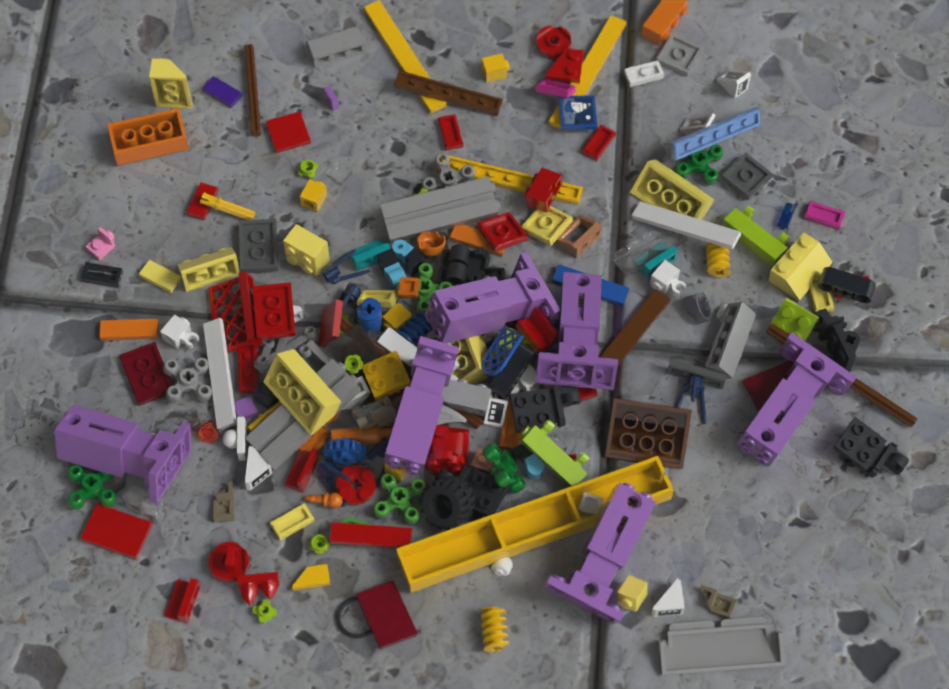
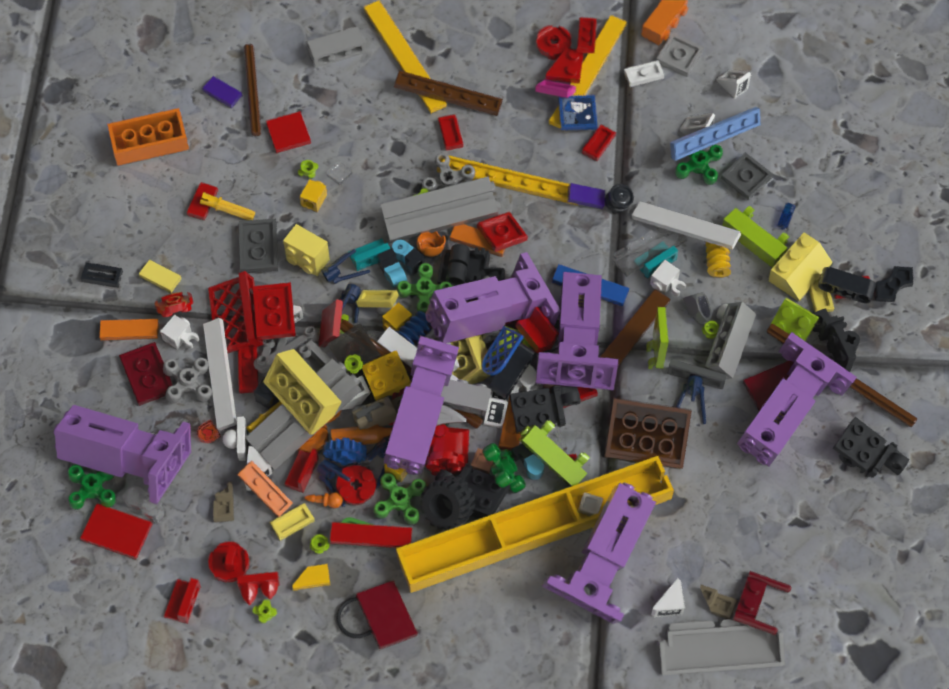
bright pink bracket [85,227,116,261] -> none
light yellow slope [149,58,193,109] -> none
light yellow slope [177,247,240,292] -> none
medium lavender tile [234,396,258,419] -> none
medium lavender tile [324,85,339,111] -> none
blue piece [357,298,383,335] -> none
orange plate [398,277,421,299] -> none
yellow piece [480,607,509,653] -> none
yellow brick [482,53,510,82] -> none
white piece [491,557,513,577] -> none
light yellow tile [521,206,573,246] -> none
red brick [524,167,563,213] -> none
nougat tile [555,215,602,259] -> none
light yellow brick [616,575,647,612] -> none
light yellow slope [630,159,715,219] -> none
dark pink tile [804,201,845,230] -> none
none -> red plate [154,292,194,317]
none -> orange tile [236,460,293,517]
none -> dark purple tile [568,183,605,209]
none -> red tile [577,17,597,54]
none -> black wheel [605,184,634,213]
none -> lime tile [646,307,669,369]
none -> lime plate [702,321,720,339]
none -> dark red plate [733,571,792,635]
none -> black tile [875,266,914,302]

